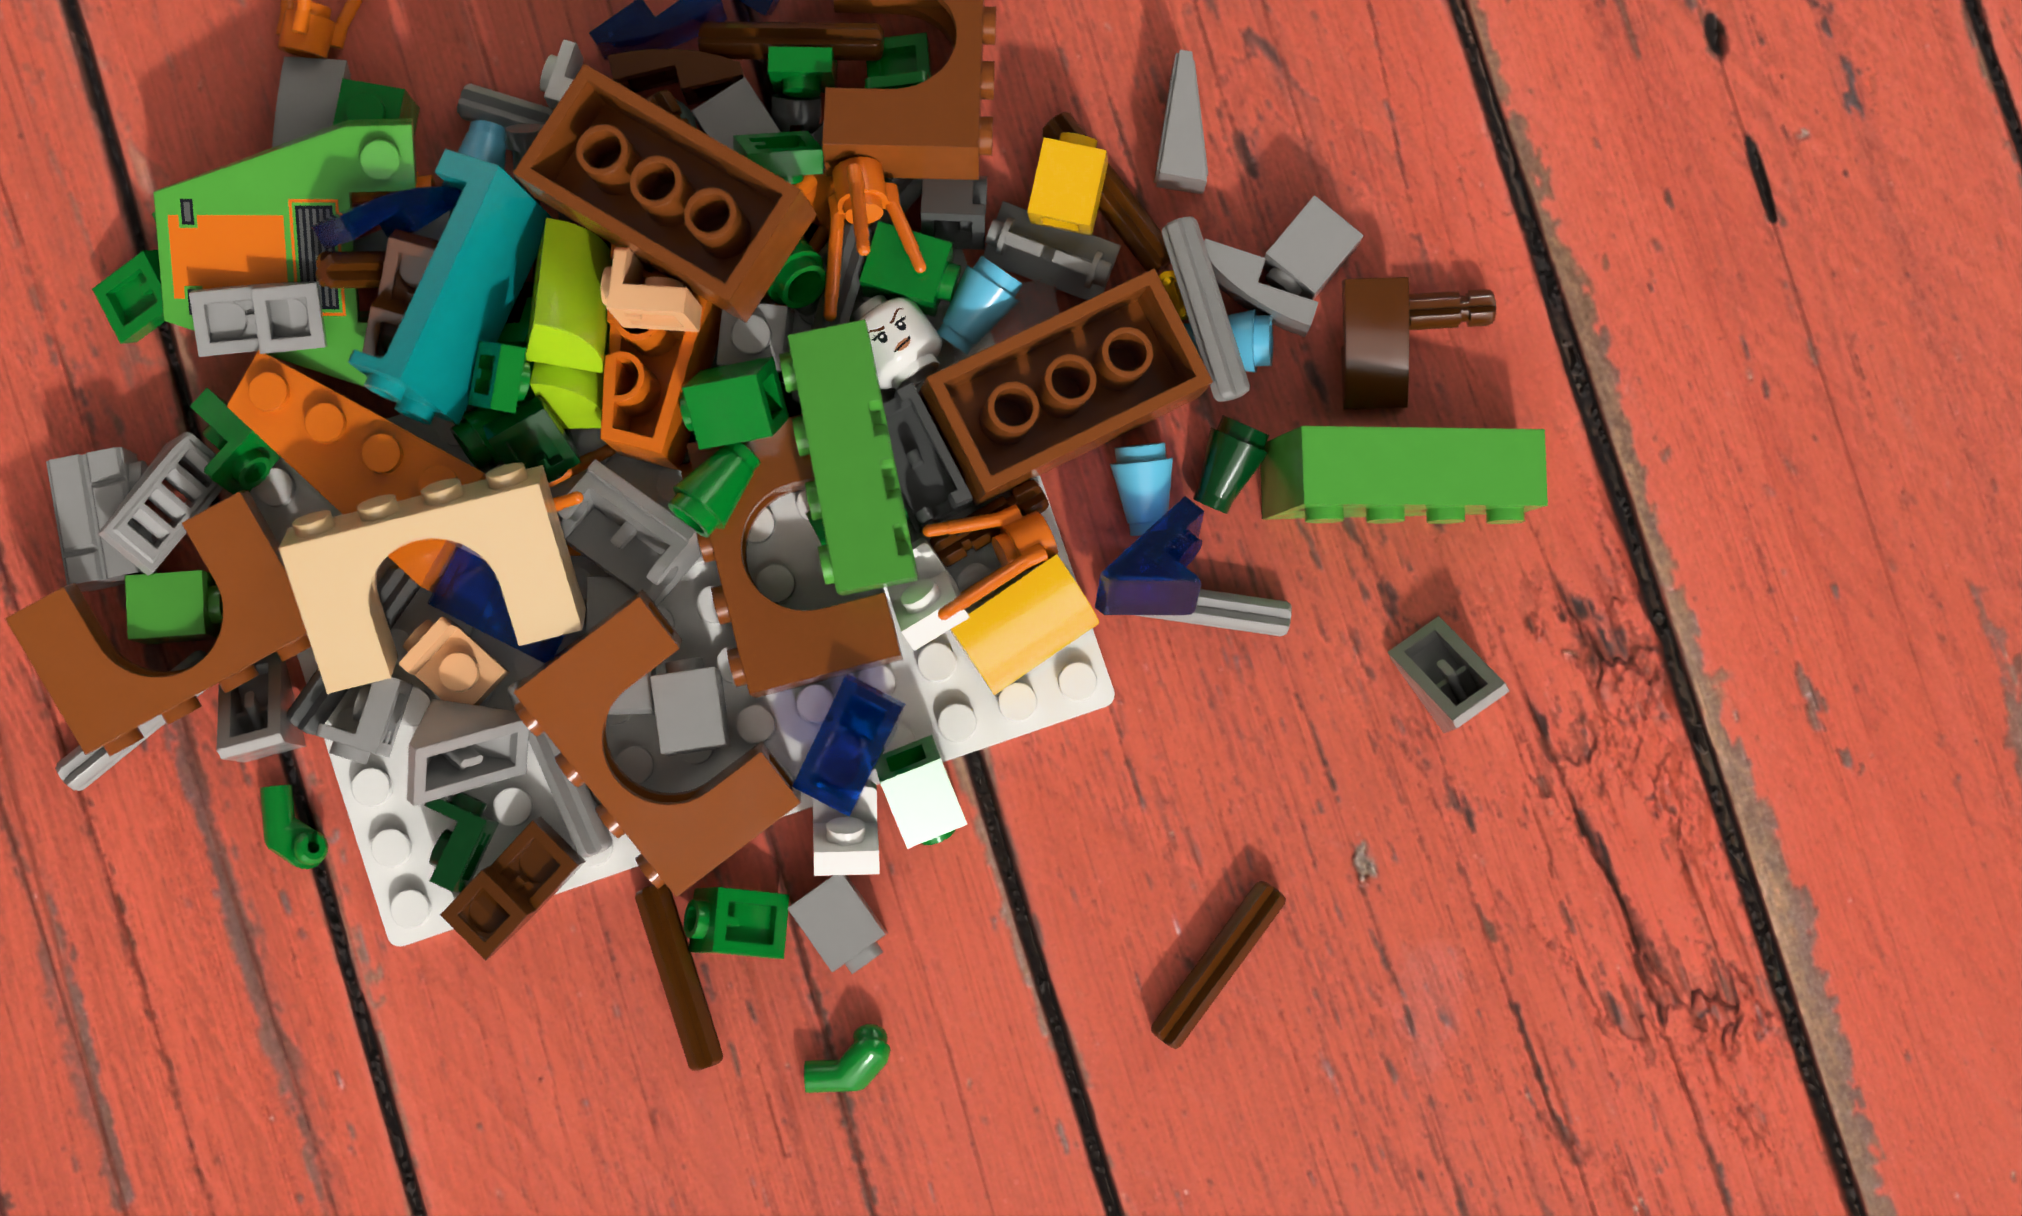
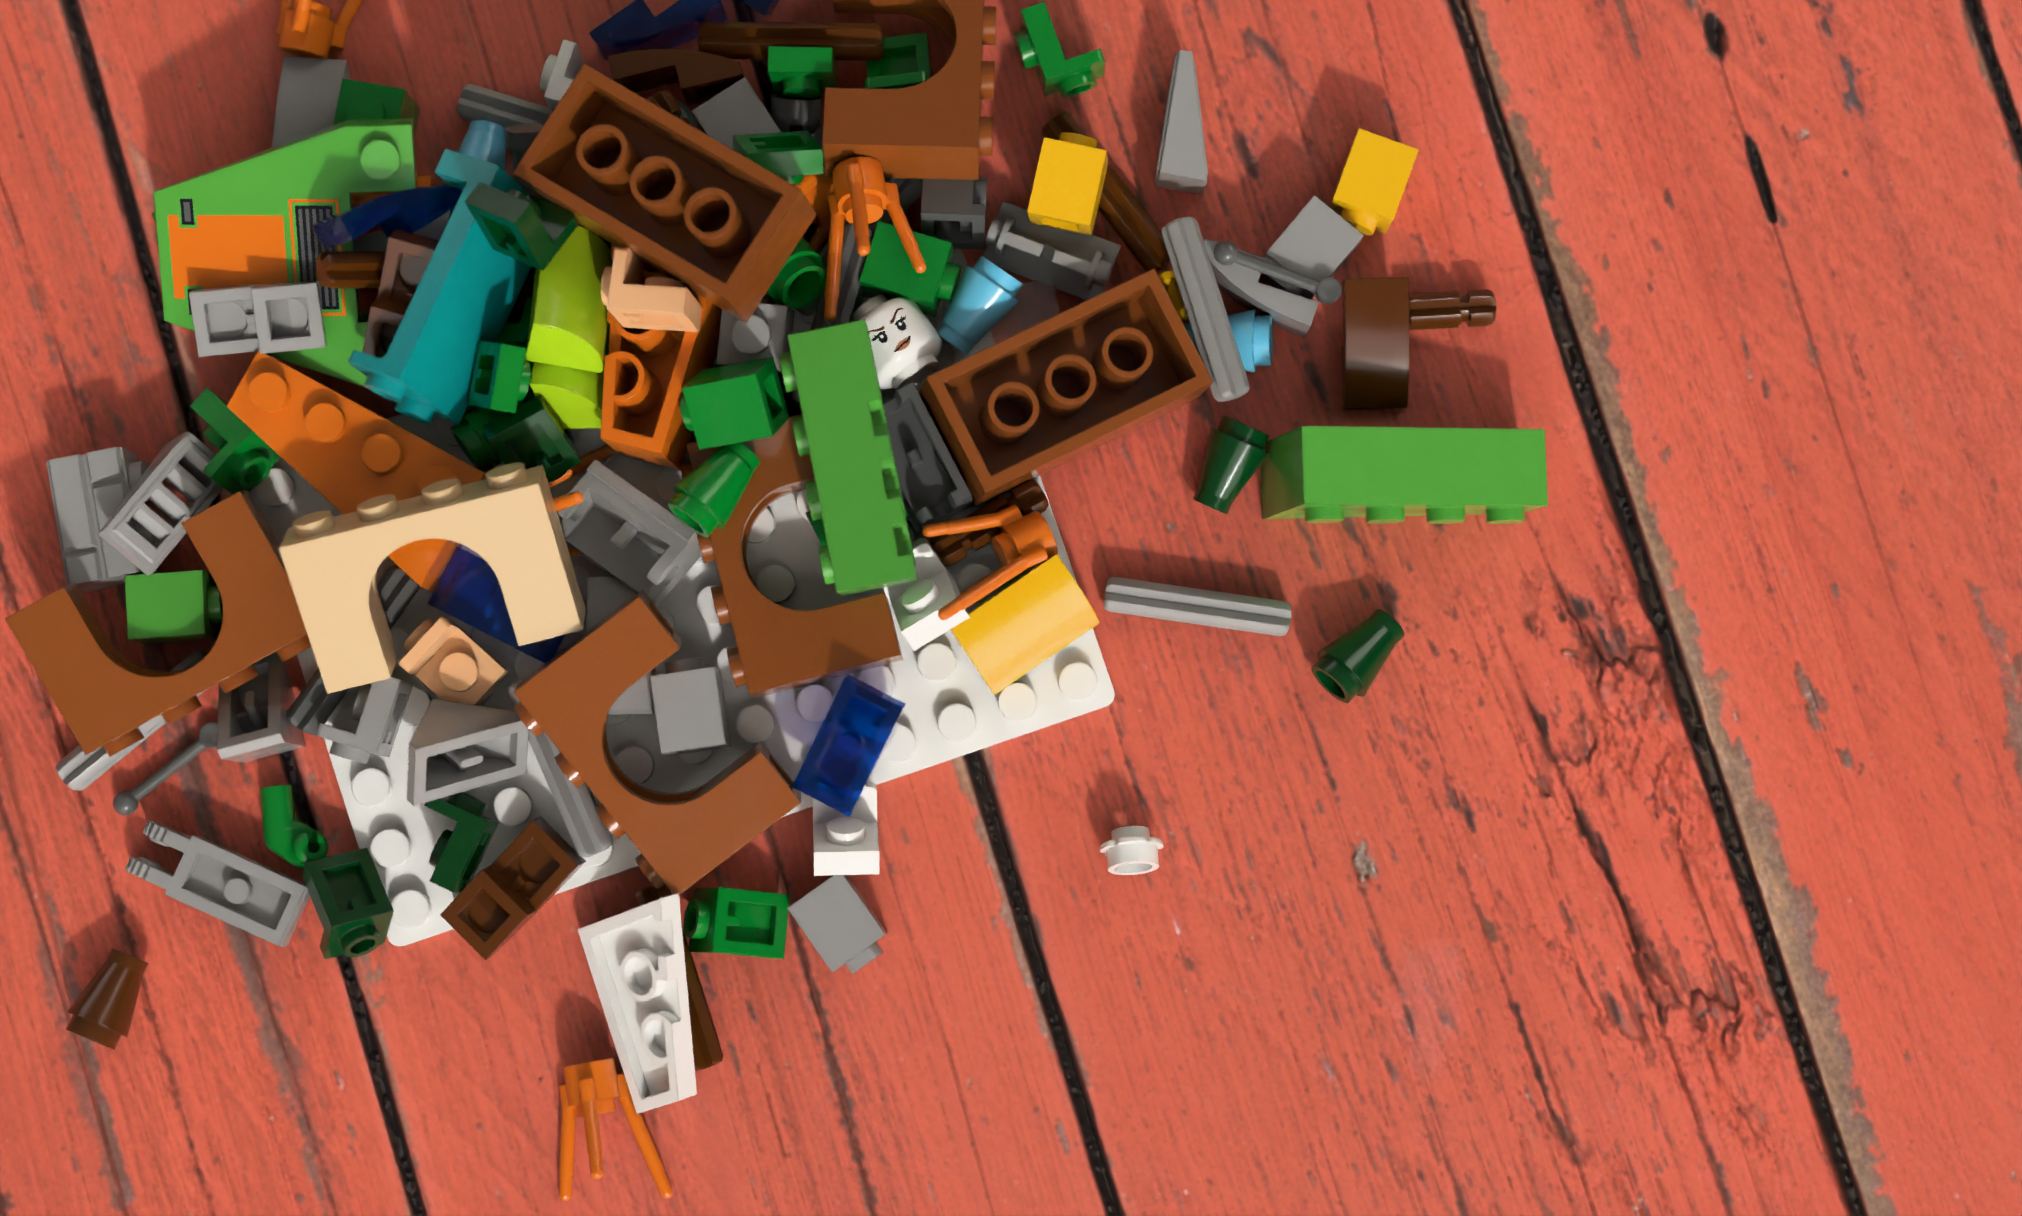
green bracket [92,250,165,344] -> none
green arm [804,1024,891,1093] -> none
brick [872,735,967,849] -> none
clear blue slope [1095,496,1204,615] -> none
medium azure cone [1110,442,1173,536] -> none
reddish brown axle [1151,881,1286,1049] -> none
light grey slope [1387,616,1509,733] -> none
none -> reddish brown cone [66,948,148,1050]
none -> dark grey hinge [113,722,217,816]
none -> light grey hinge [125,819,310,947]
none -> dark green bracket [302,848,394,959]
none -> dark green bracket [465,182,578,271]
none -> orange plant [559,1059,673,1201]
none -> white wing [577,893,697,1114]
none -> green bracket [1013,1,1105,98]
none -> white plate [1100,826,1164,875]
none -> dark grey hinge [1213,240,1342,305]
none -> dark green cone [1311,609,1405,703]
none -> yellow brick [1329,128,1419,236]

